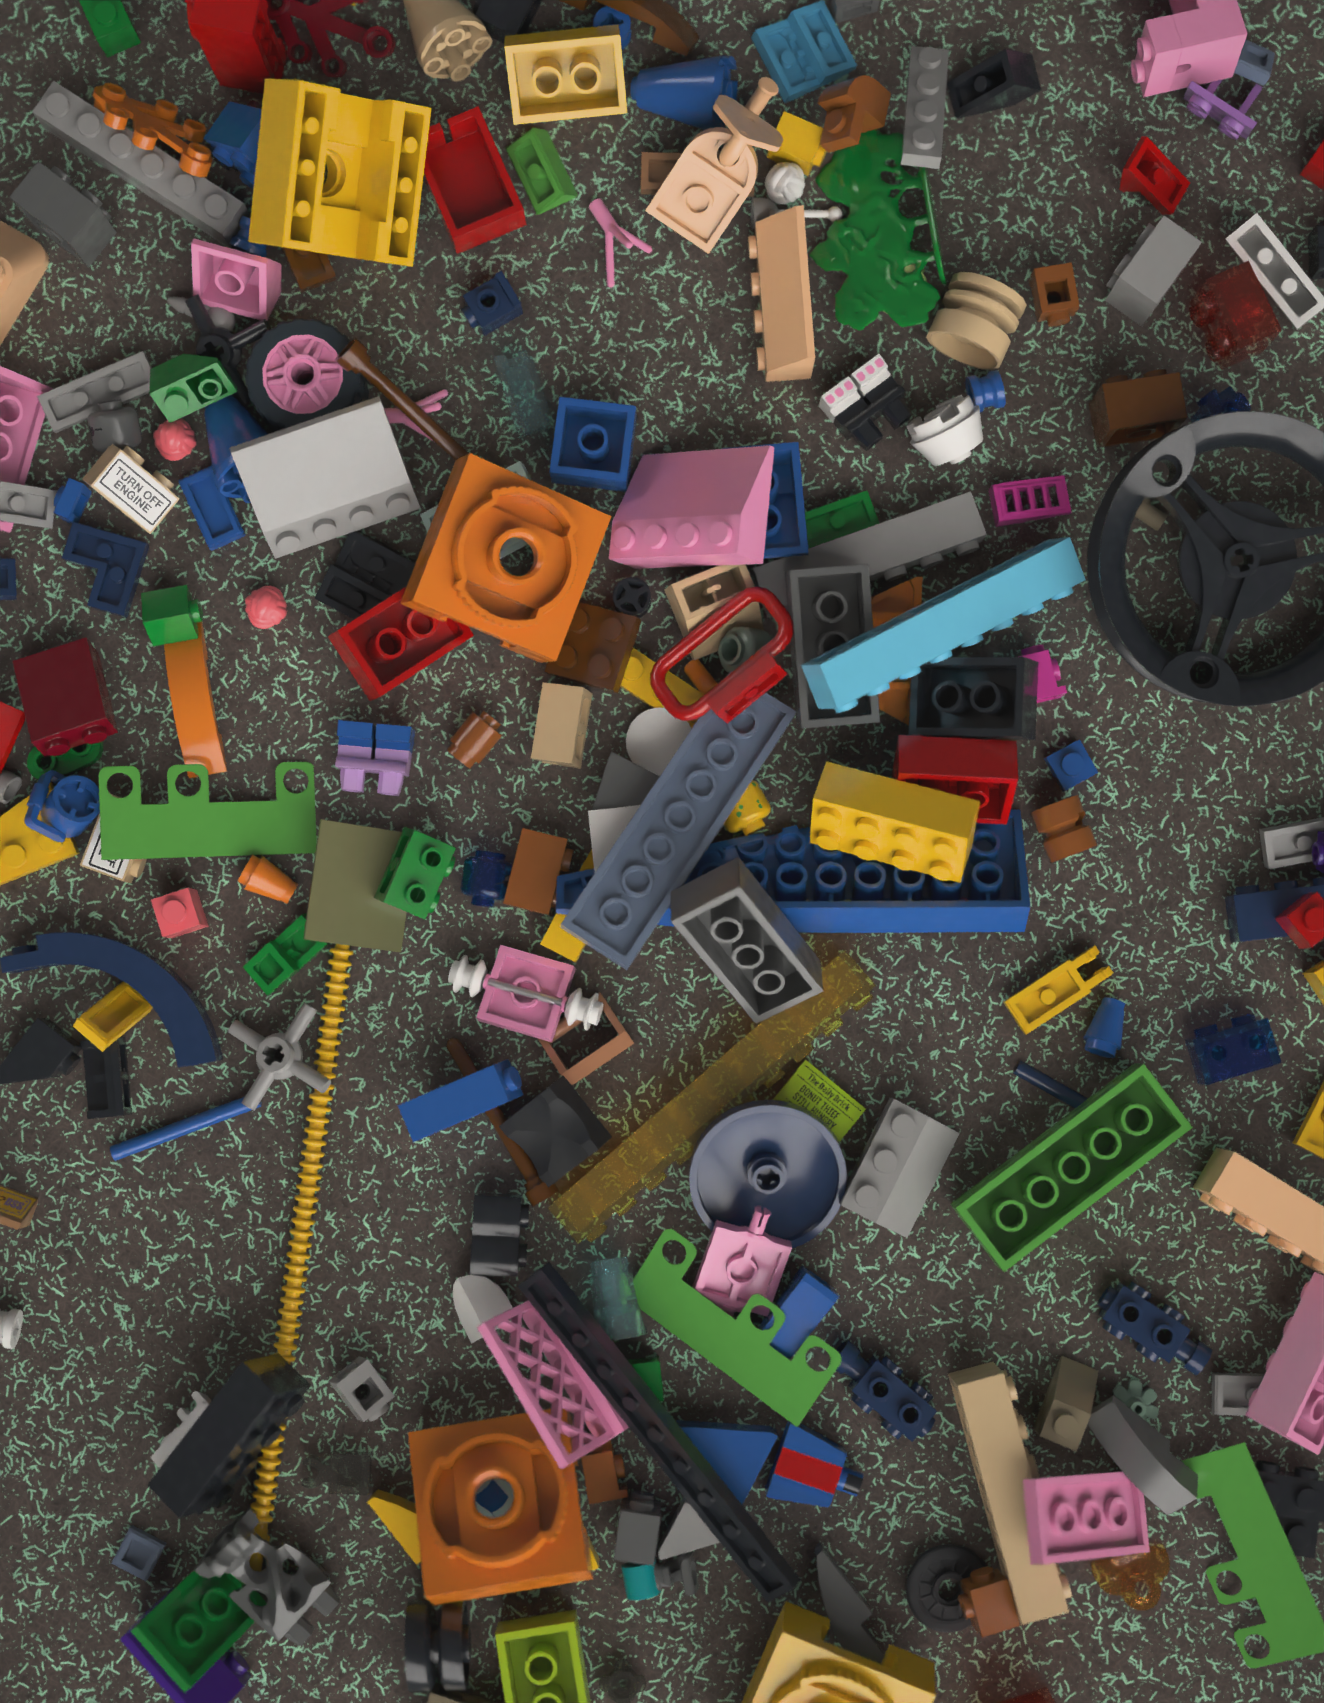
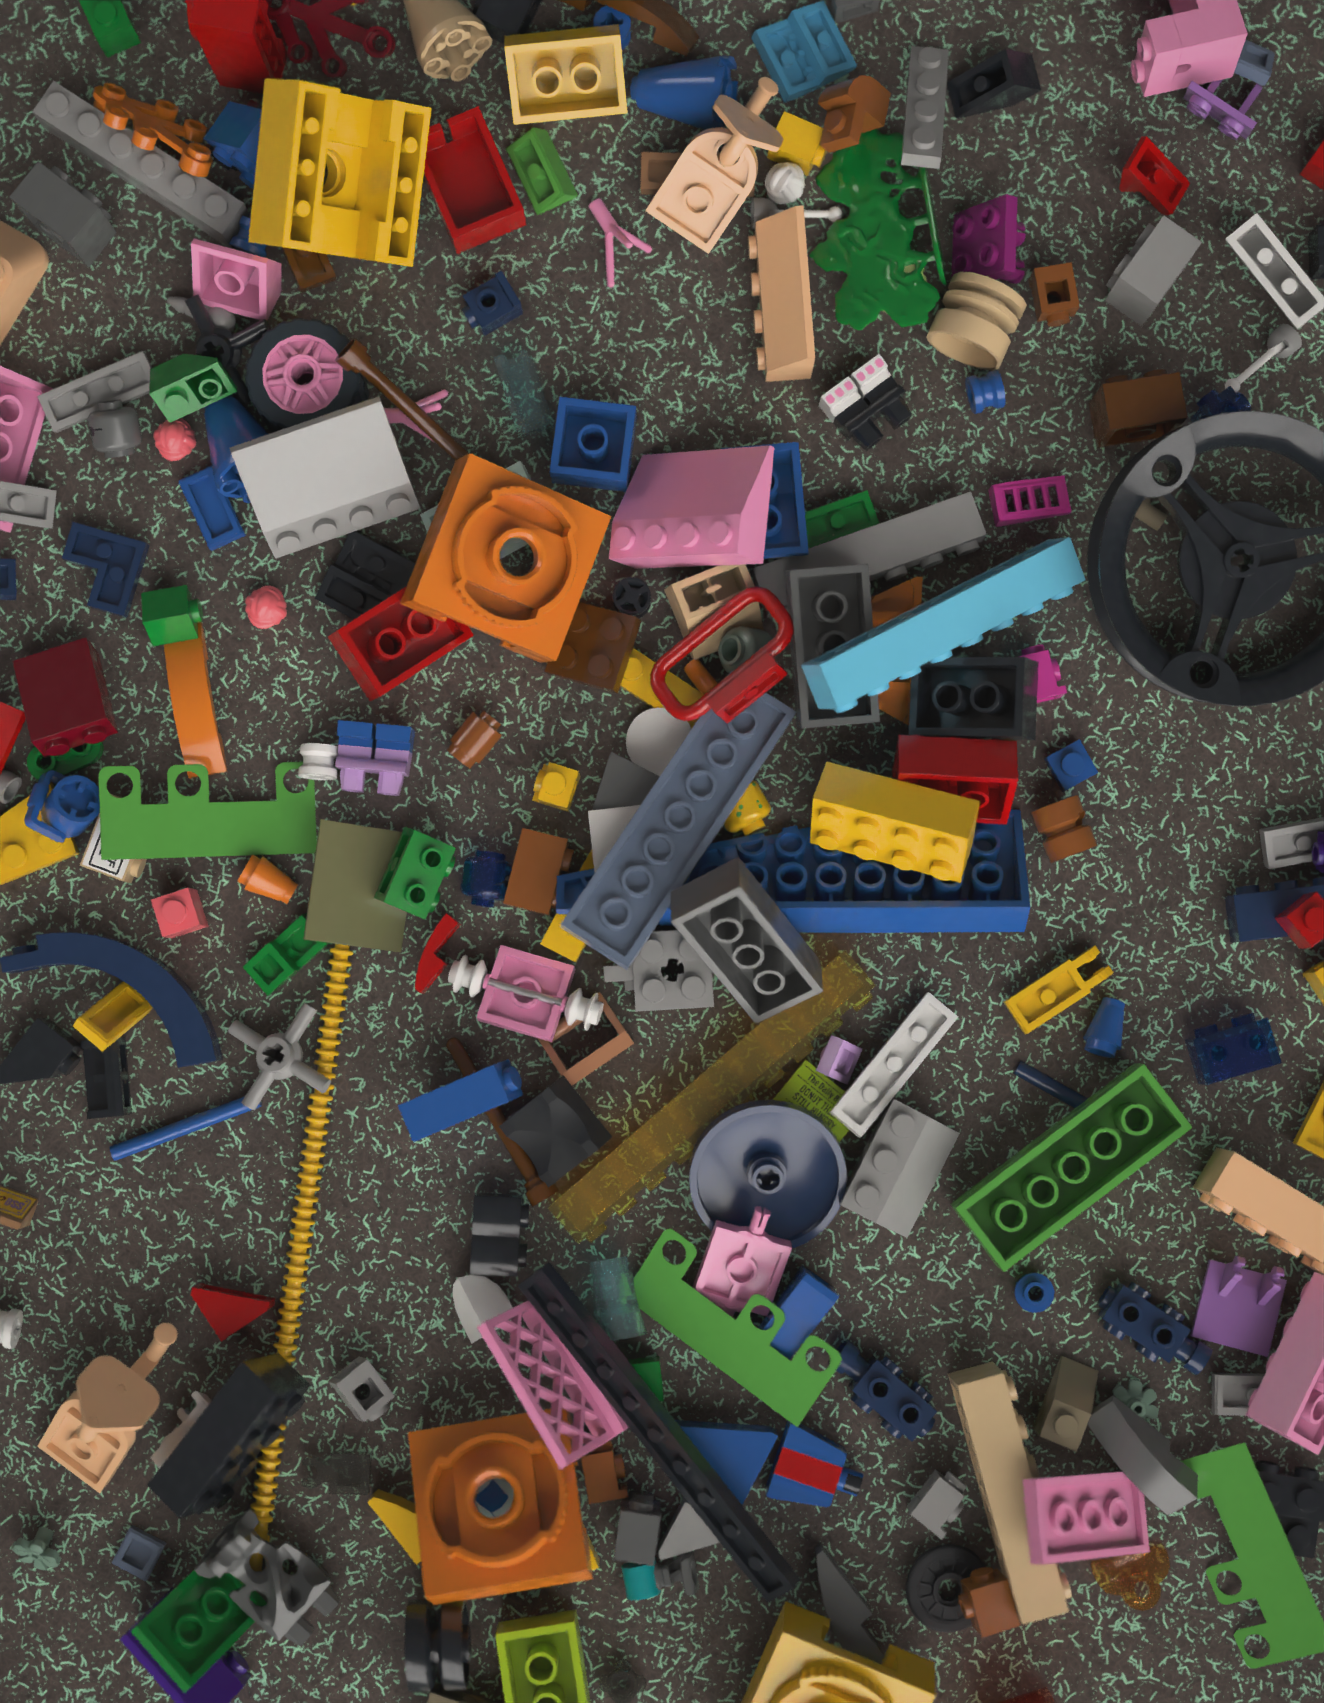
blue plate [53,478,92,524] -> none
brick [82,444,180,534] -> none
tan hinge [531,682,592,769] -> none
white cone [906,395,983,466] -> none
clear red brick [1189,260,1282,370] -> none
none -> sand green plant [11,1527,62,1571]
none -> light nougat plate [37,1323,178,1493]
none -> red slope [191,1283,276,1342]
none -> white wheel [298,743,338,780]
none -> red slope [414,913,461,994]
none -> yellow brick [532,762,580,812]
none -> light grey hinge [603,930,714,1012]
none -> lavender plate [816,1035,862,1084]
none -> white plate [829,992,958,1138]
none -> light grey brick [907,1469,967,1539]
none -> magenta plate [951,194,1026,284]
none -> blue plate [1014,1273,1054,1313]
none -> medium lavender plate [1190,1256,1287,1357]
none -> hinge [1225,324,1302,394]

